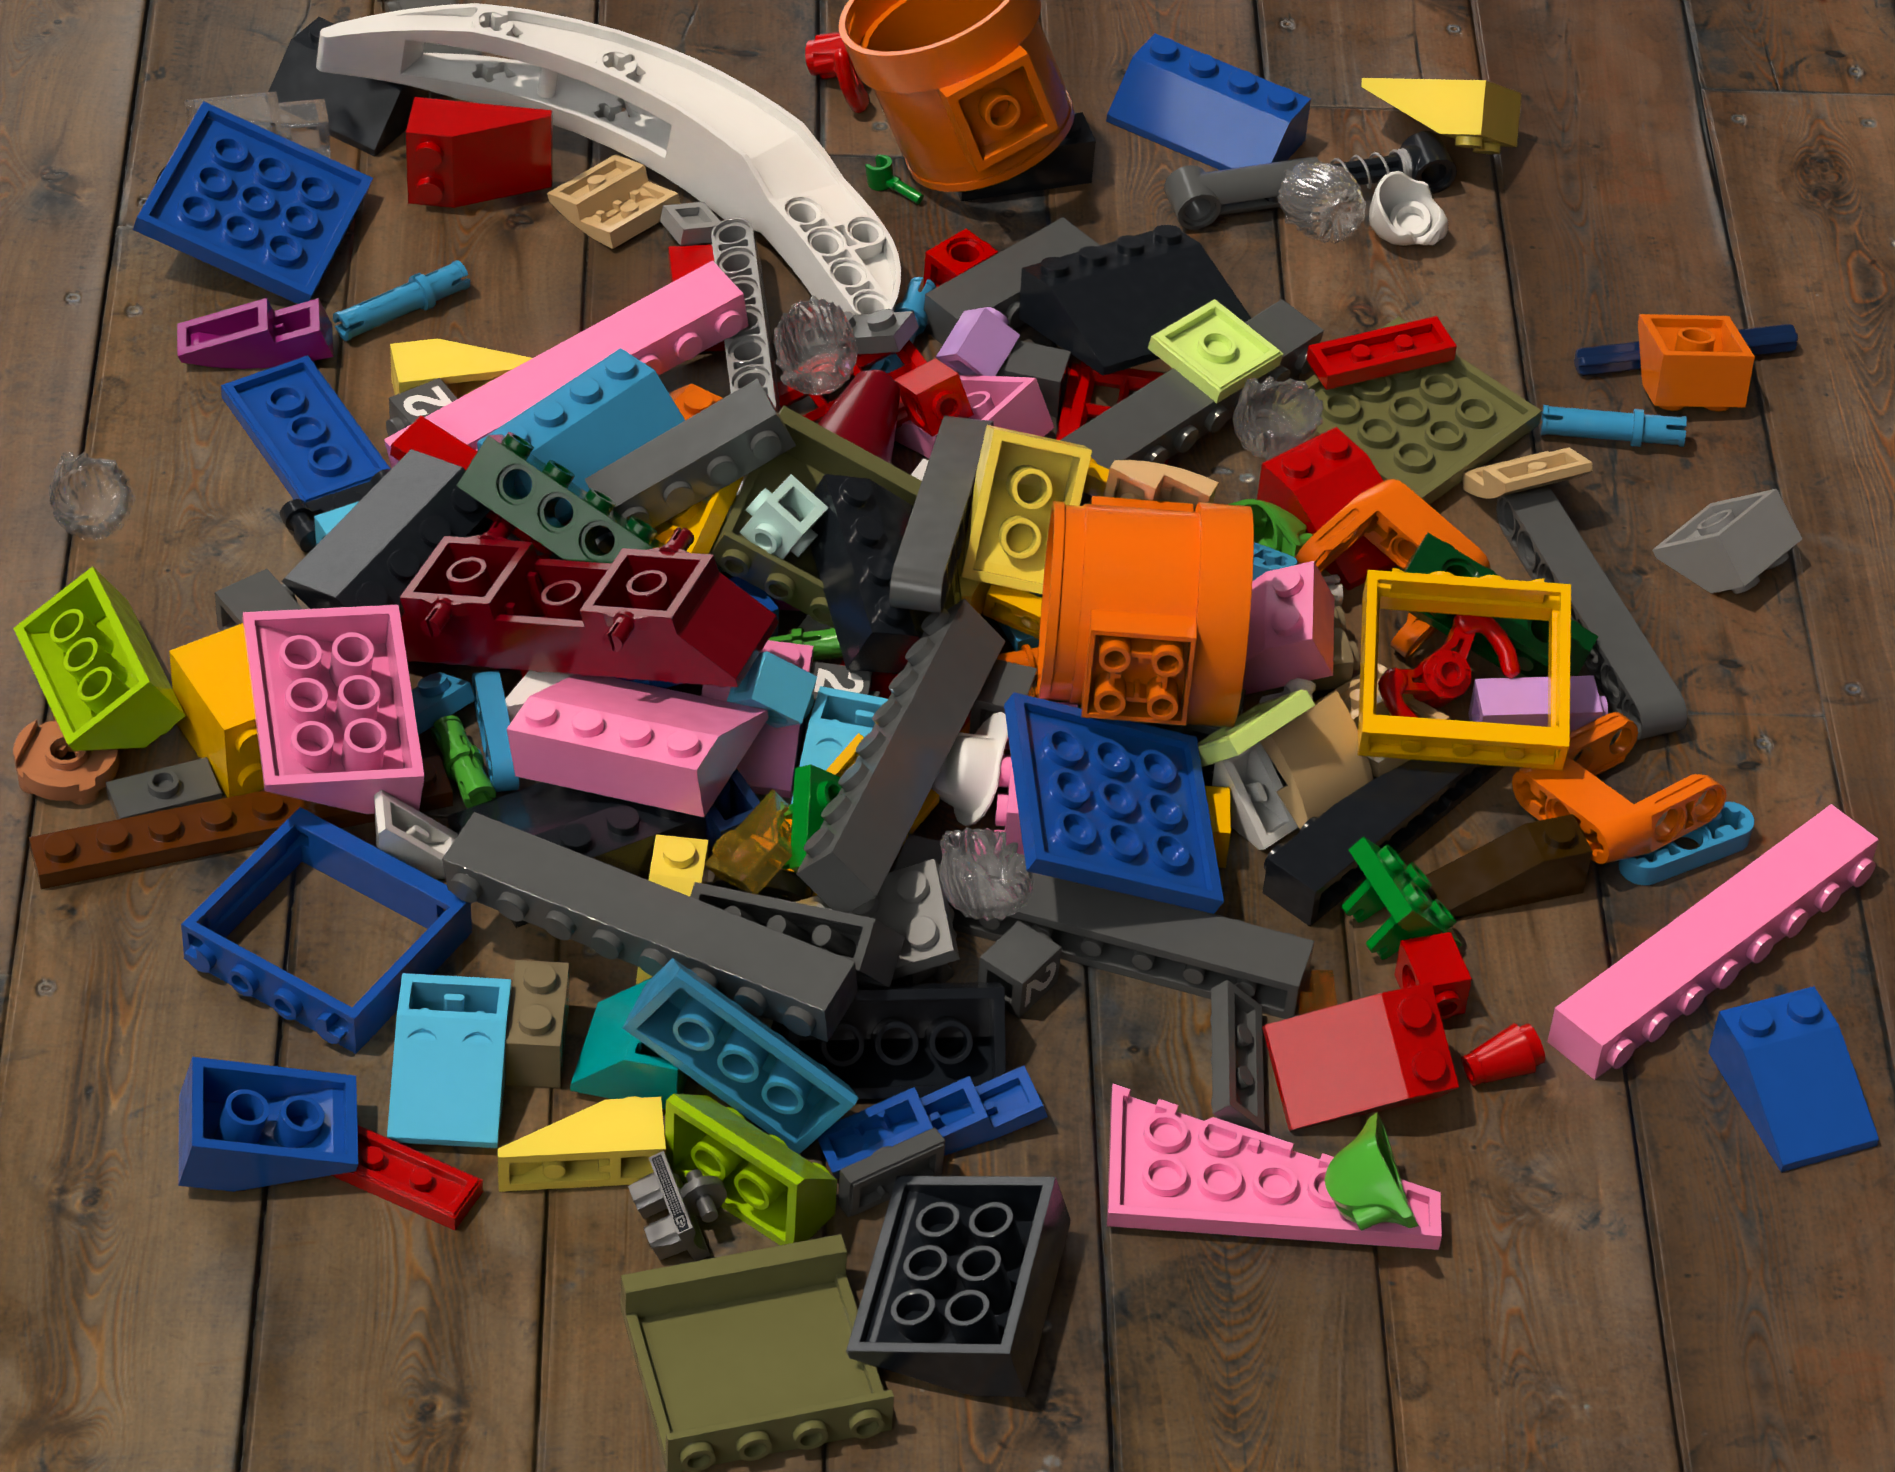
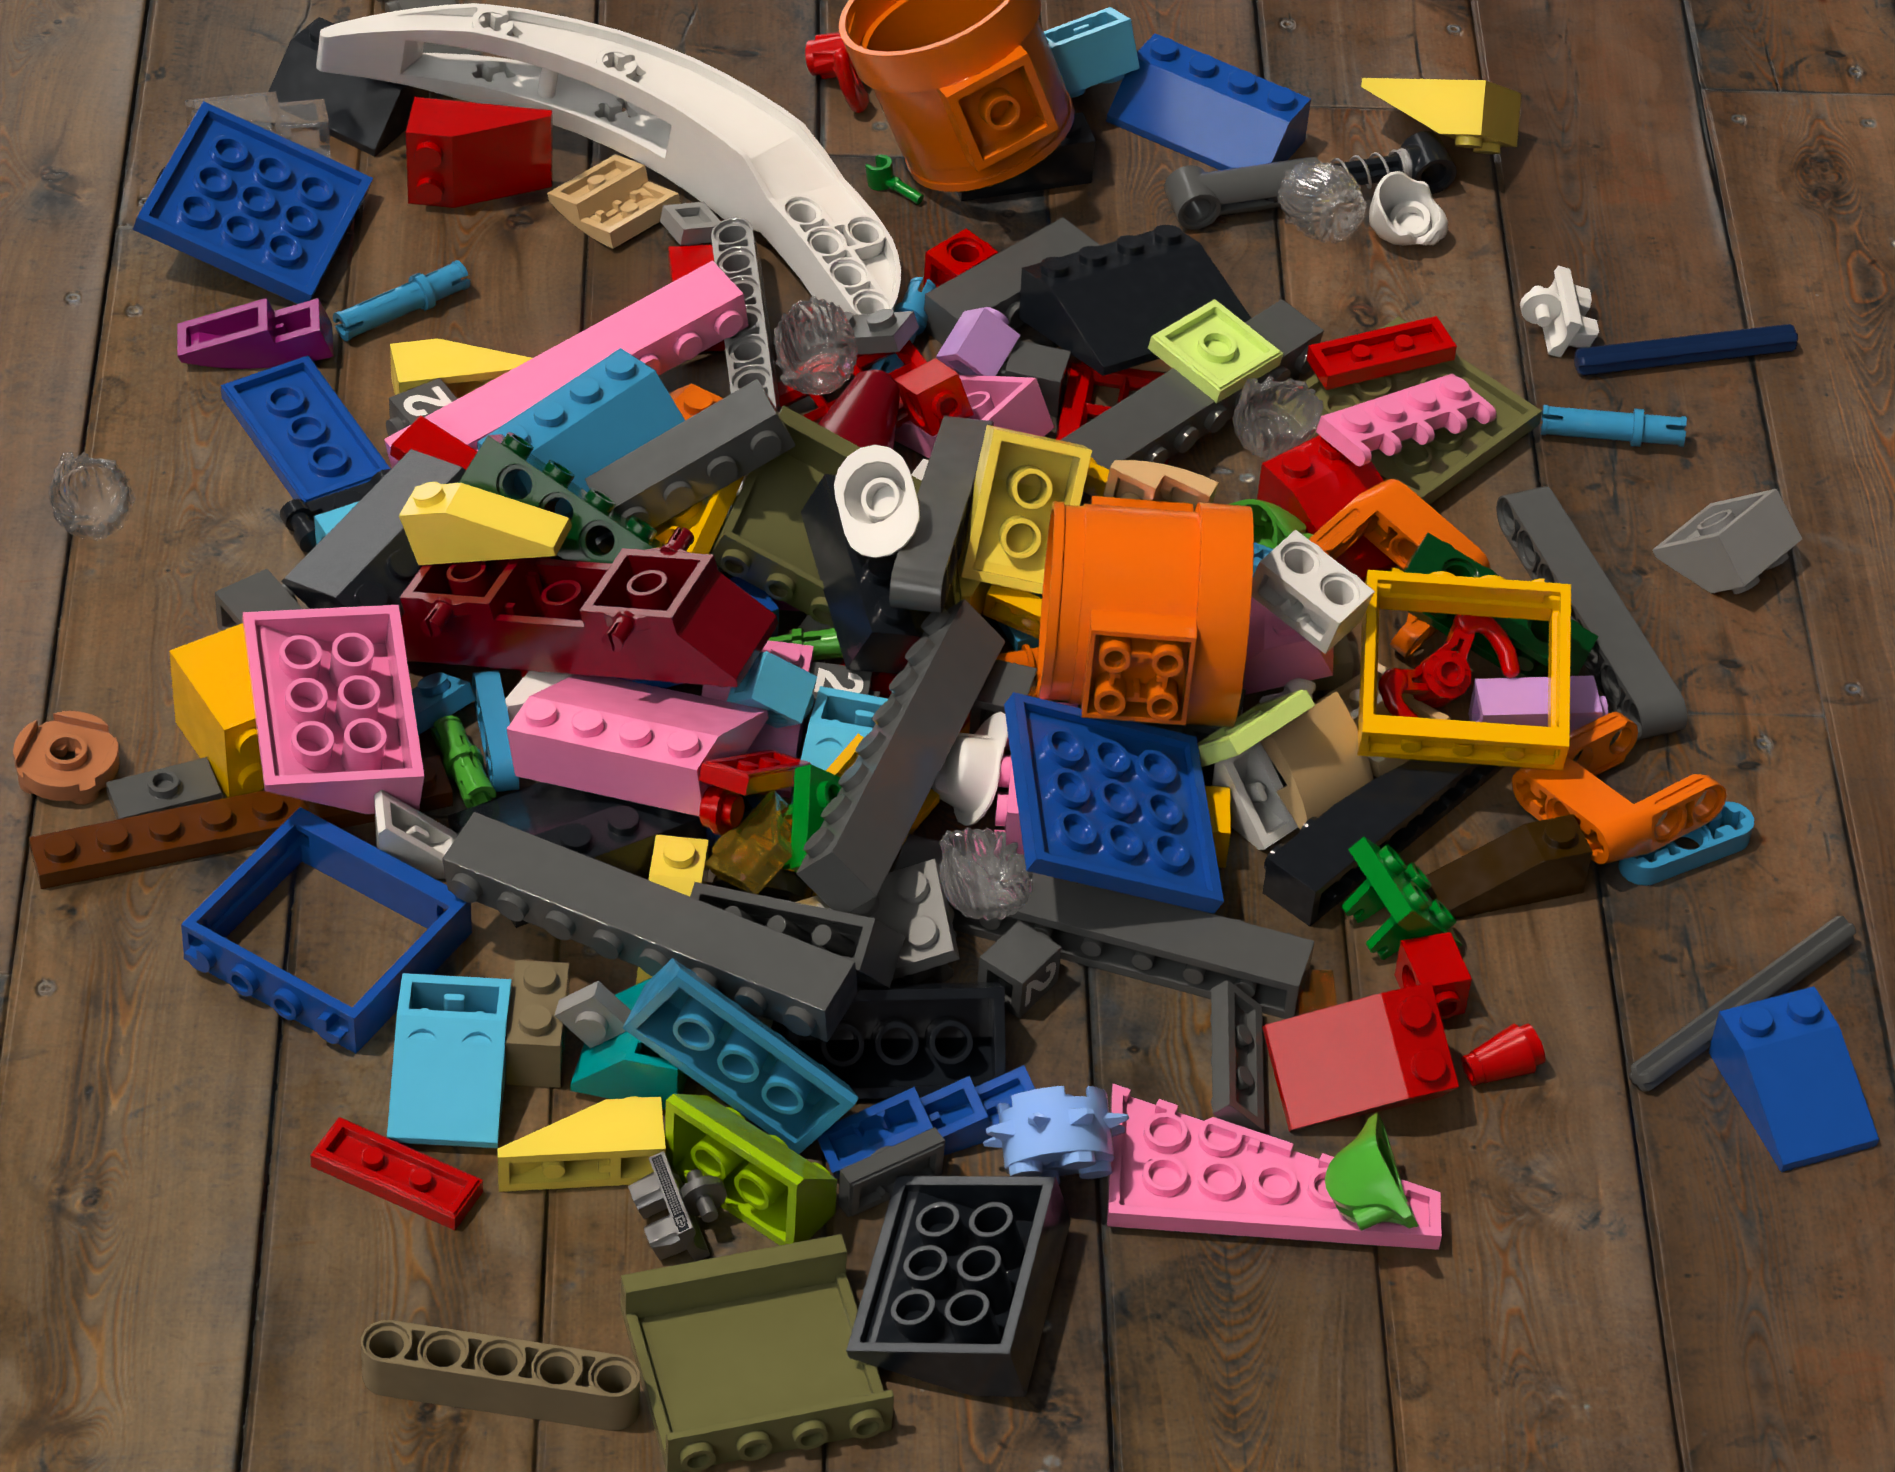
lime slope [13,566,186,751] -> none
blue slope [178,1057,358,1192] -> none
light aqua brick [740,474,828,559] -> none
tan slope [1462,447,1593,499] -> none
bright pink brick [1547,804,1879,1080] -> none
orange slope [1638,314,1755,412] -> none
none -> dark tan beam [361,1320,640,1431]
none -> light yellow slope [399,482,572,565]
none -> light grey plate [554,981,631,1048]
none -> red tile [698,749,811,796]
none -> red plate [699,785,745,836]
none -> white piece [834,445,920,558]
none -> light blue brick [983,1086,1129,1184]
none -> medium azure slope [1044,7,1140,98]
none -> white brick [1252,529,1375,654]
none -> bright pink hinge [1316,373,1496,466]
none -> white hips [1520,266,1599,358]
none -> dark grey axle [1629,916,1856,1091]

